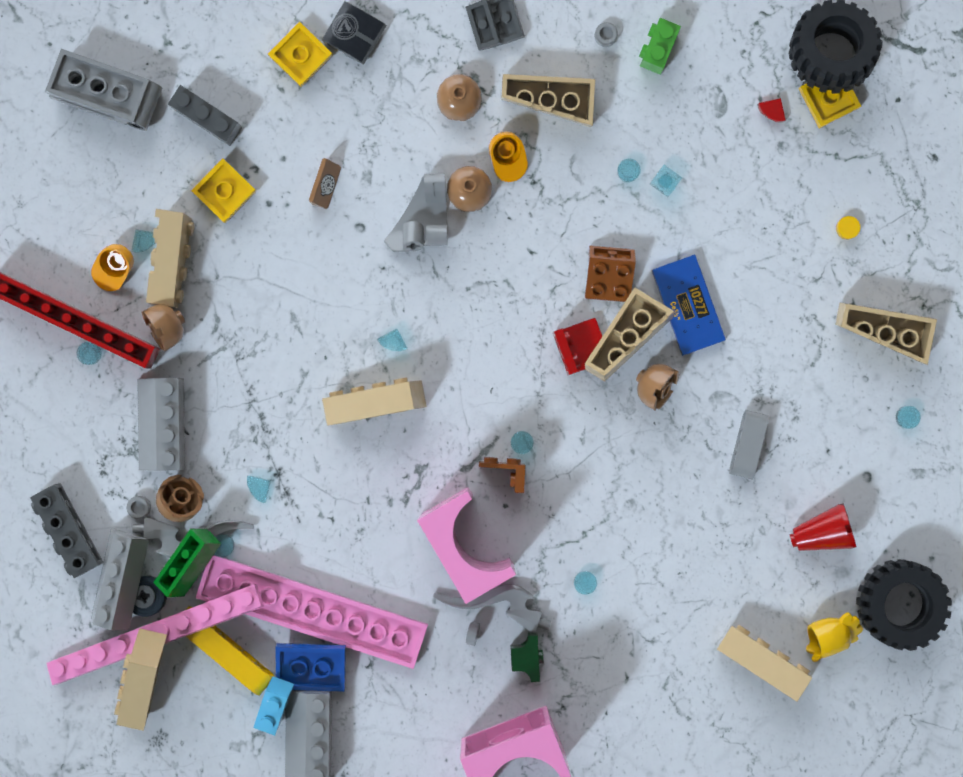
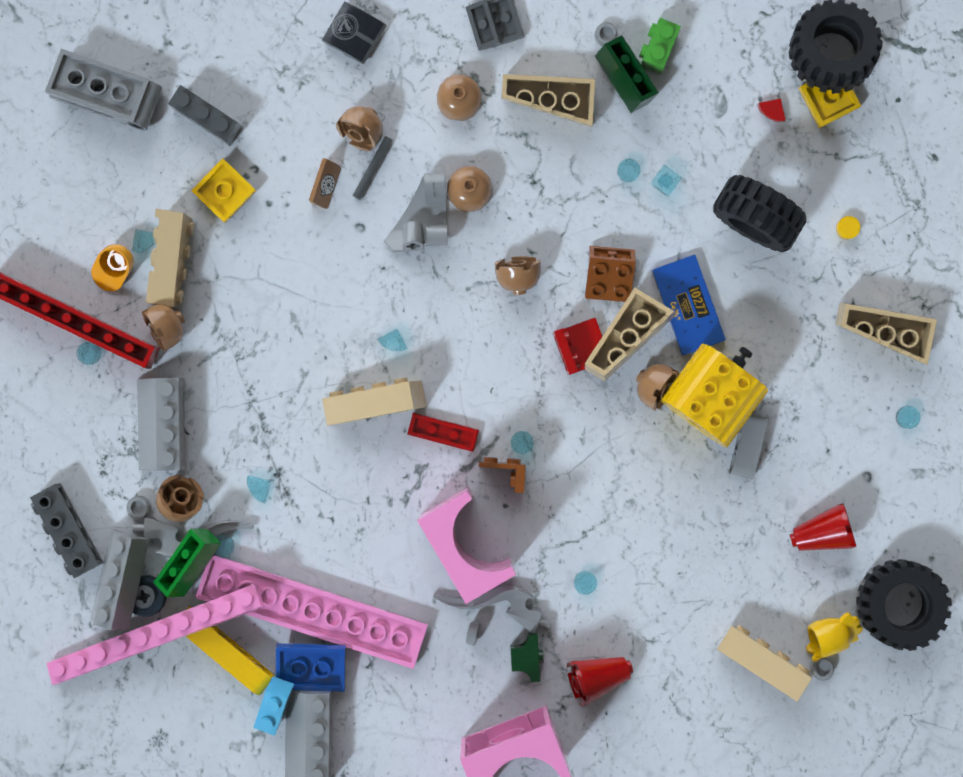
tan wedge [114,628,167,731] -> none
yellow plate [268,21,333,87] -> none
light orange cap [489,131,528,182] -> none
none -> medium nougat cylinder [336,106,383,151]
none -> dark grey bar [352,136,393,200]
none -> red tile [407,413,479,452]
none -> medium nougat cylinder [495,256,541,295]
none -> red cone [567,657,633,707]
none -> dark green brick [595,35,659,113]
none -> yellow piece [661,343,768,448]
none -> black tyre [713,175,806,252]
none -> light grey tile [810,658,834,681]

